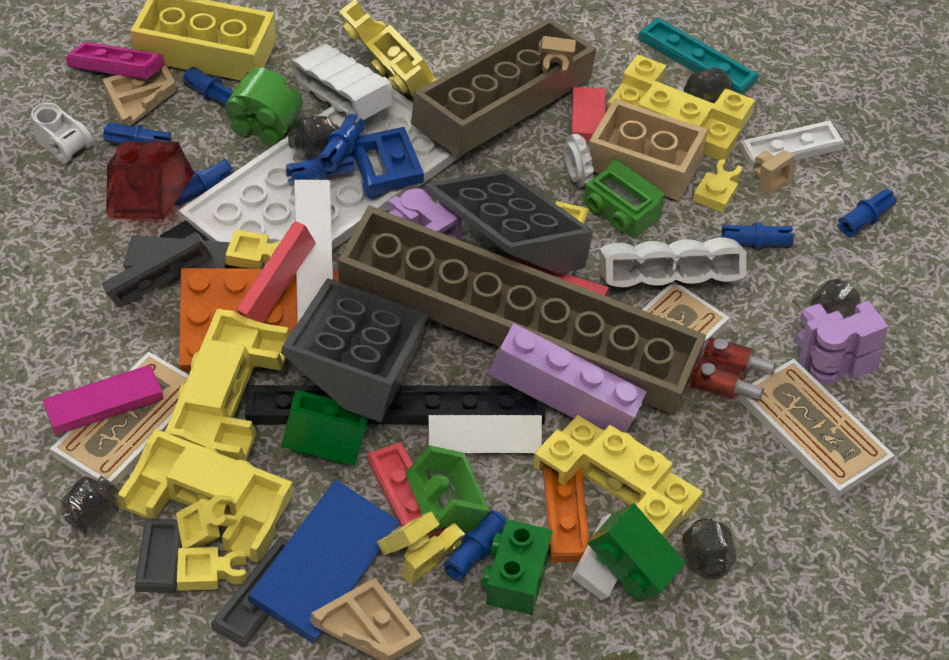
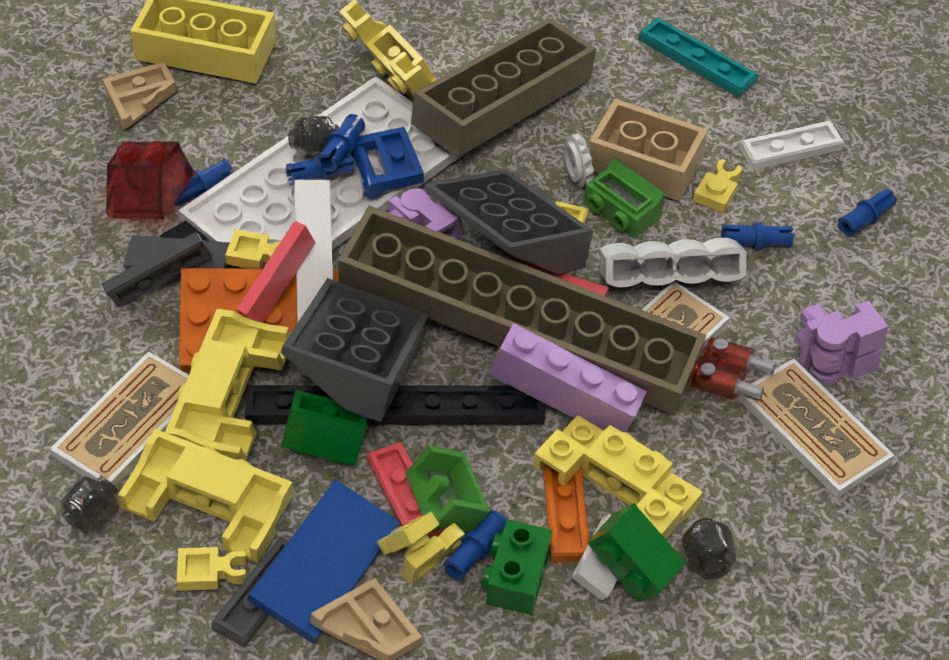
white piece [31,103,93,164] -> none
dark pink tile [42,365,163,435] -> none
dark pink tile [65,42,165,80] -> none
blue axle [103,123,172,154] -> none
dark grey tile [134,518,182,593] -> none
light yellow plate [176,495,237,548] -> none
blue axle [183,66,233,106] -> none
bright green brick [225,68,303,147] -> none
white brick [290,44,394,122] -> none
white tile [428,415,542,453] -> none
tan tile [539,36,576,76] -> none
coral tile [571,87,605,142] -> none
light yellow bracket [607,54,755,160] -> none
clear smoke head [684,68,733,104] -> none
tan tile [754,150,794,196] -> none
clear smoke head [809,279,861,319] -> none

